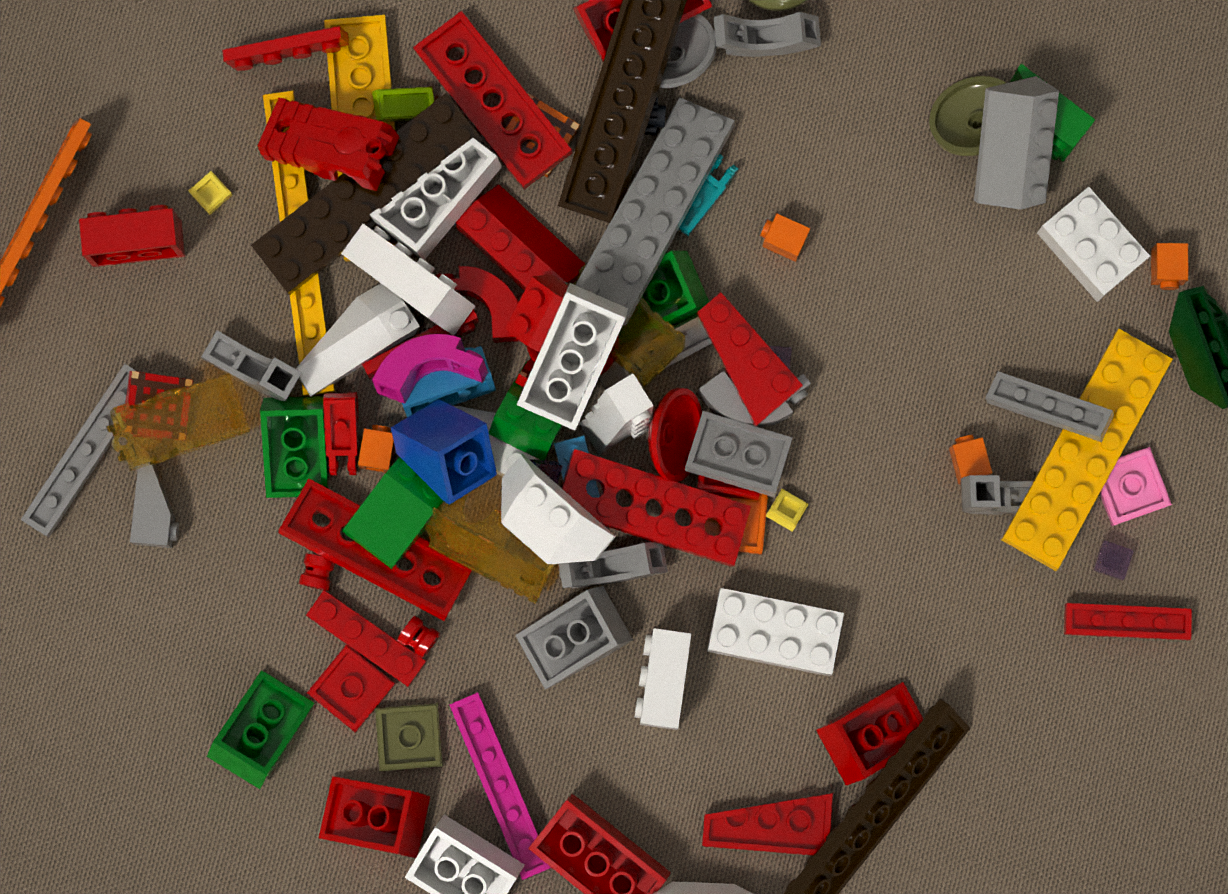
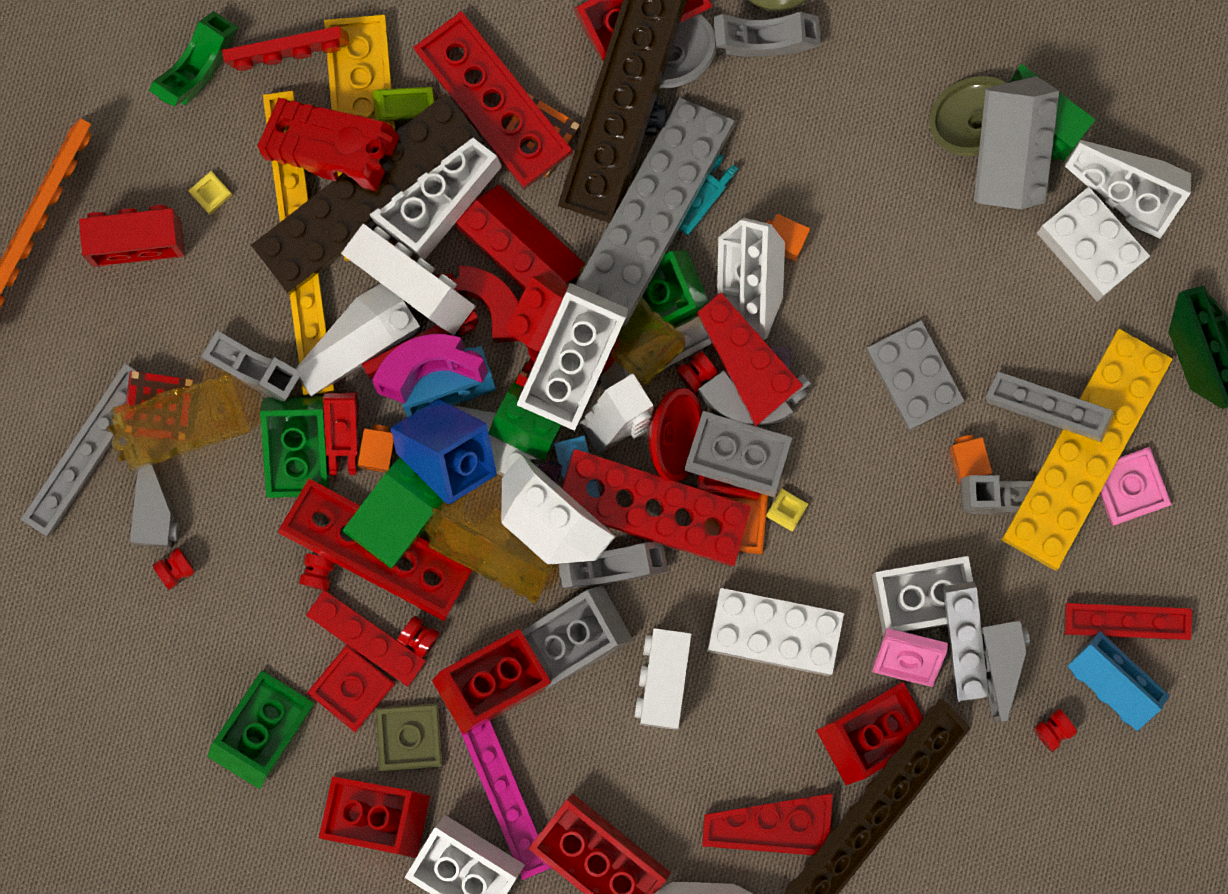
clear purple plate [1092,540,1134,581] -> none
orange brick [1151,243,1188,290] -> none
none -> green arch [149,11,239,107]
none -> red wheel [152,547,196,590]
none -> red brick [432,628,552,735]
none -> red wheel [675,351,718,393]
none -> white wedge [717,218,785,340]
none -> light grey plate [866,320,965,431]
none -> white brick [872,556,973,636]
none -> bright pink tile [872,628,948,687]
none -> light grey plate [943,581,989,702]
none -> light grey slope [981,621,1030,723]
none -> red wheel [1033,708,1077,752]
none -> white wedge [1065,140,1191,239]
none -> dark azure brick [1067,631,1170,731]

